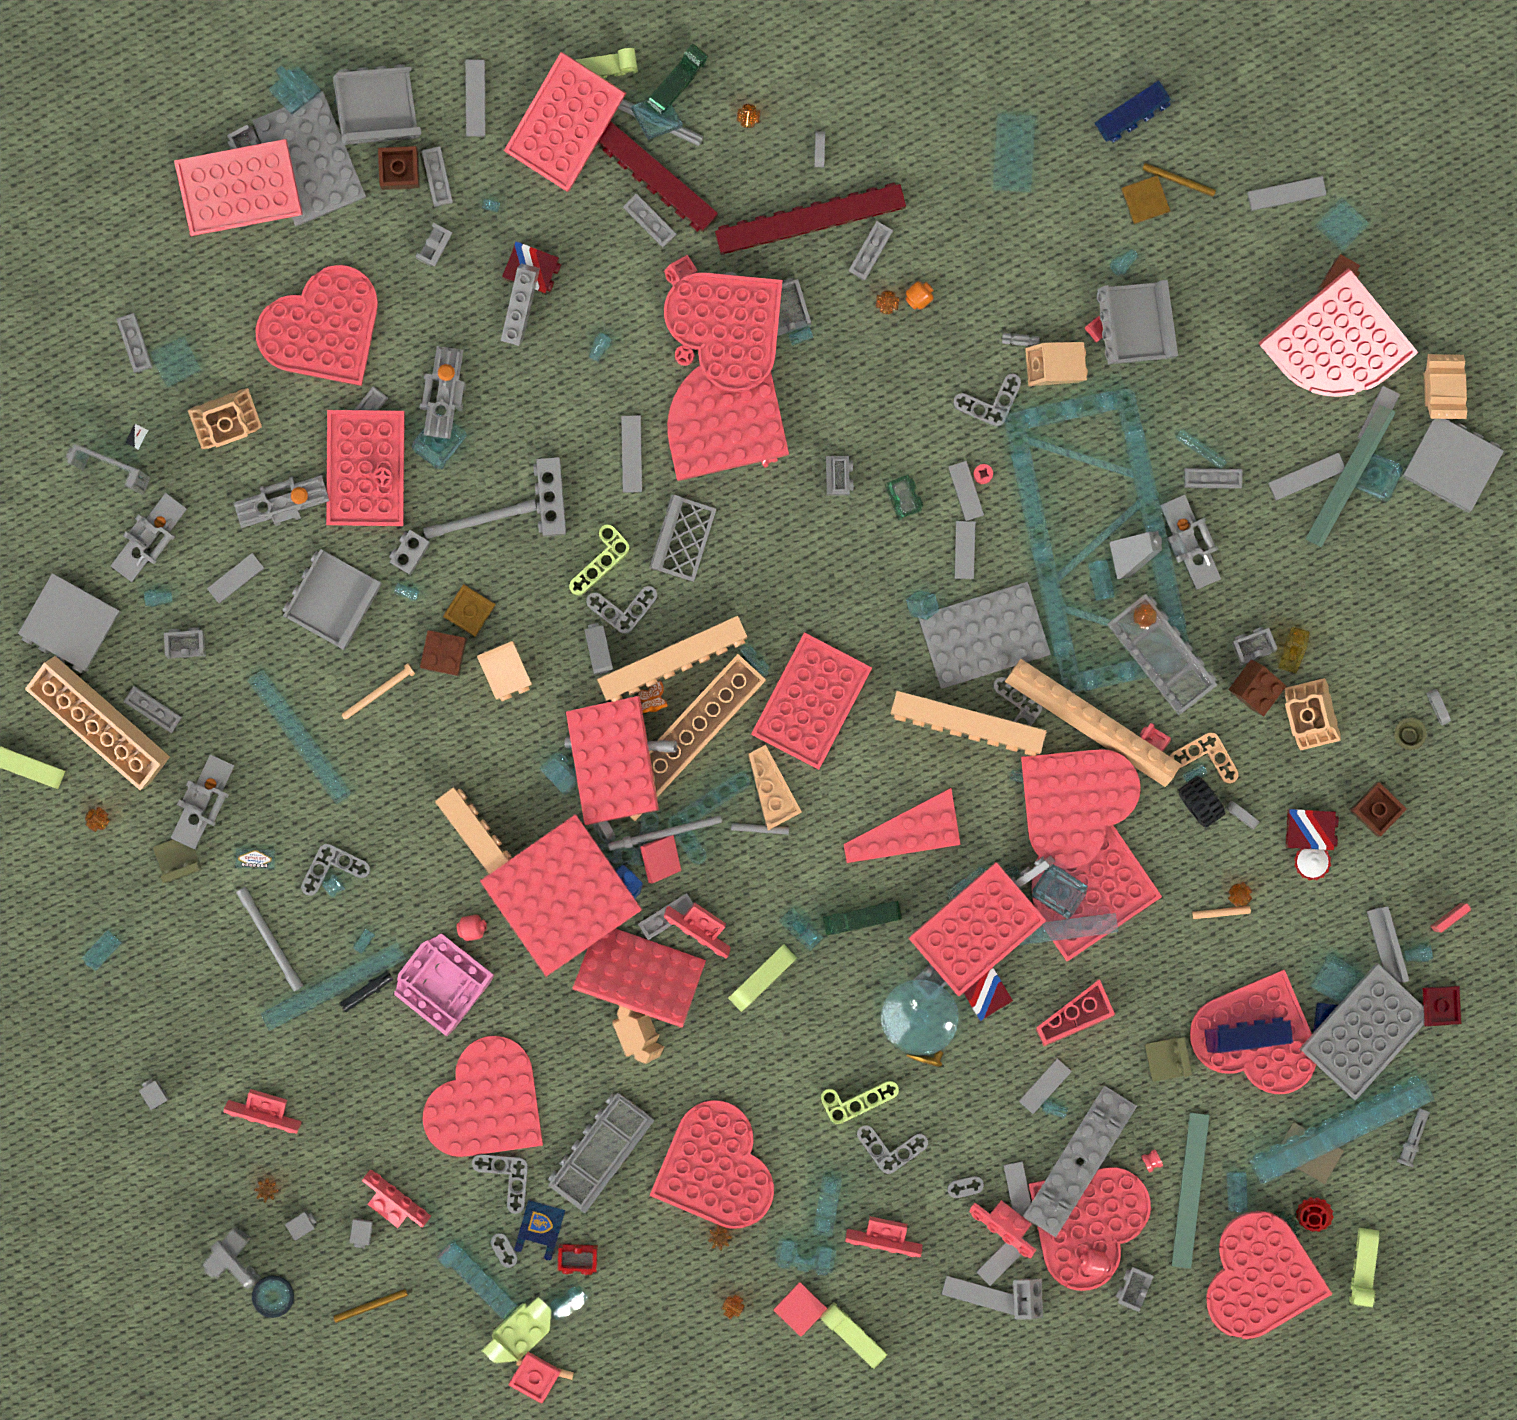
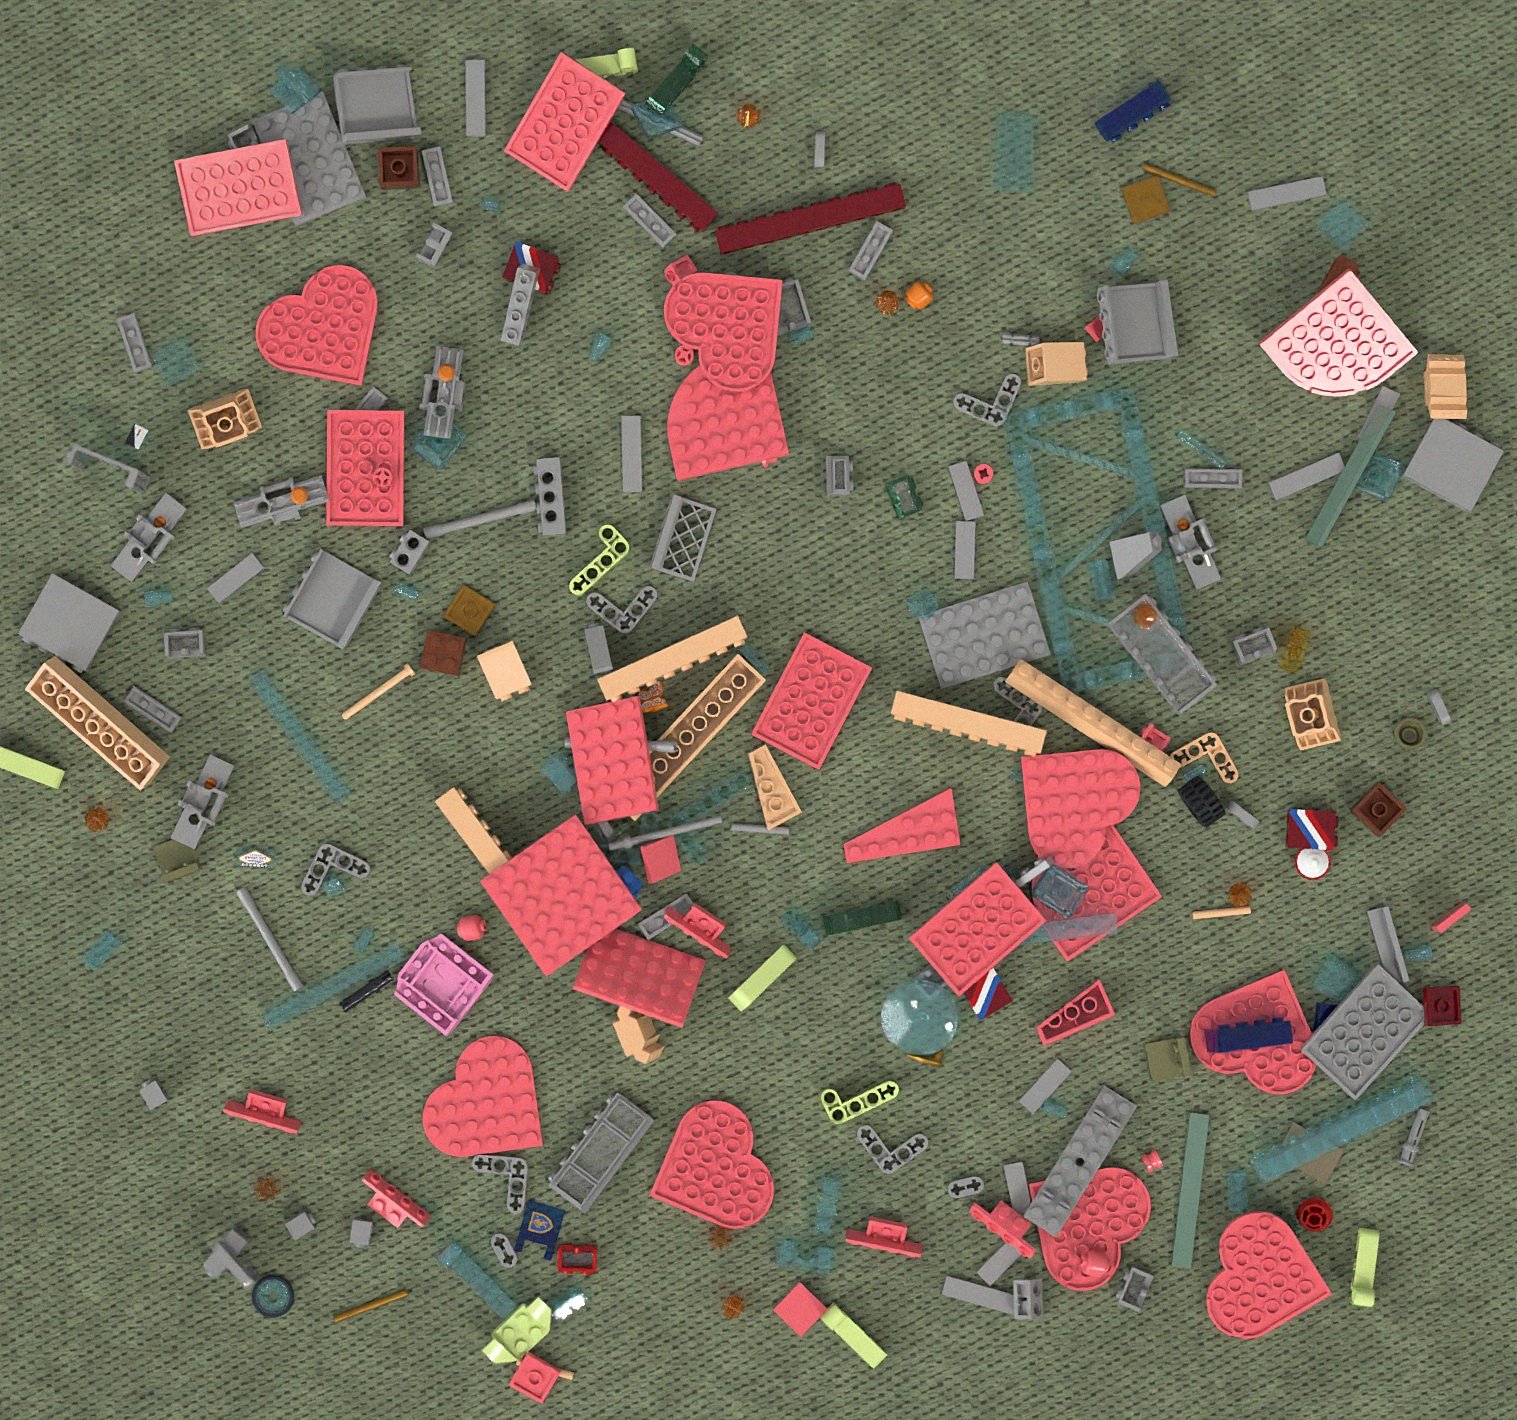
copper brick [1228,659,1286,717] -> none

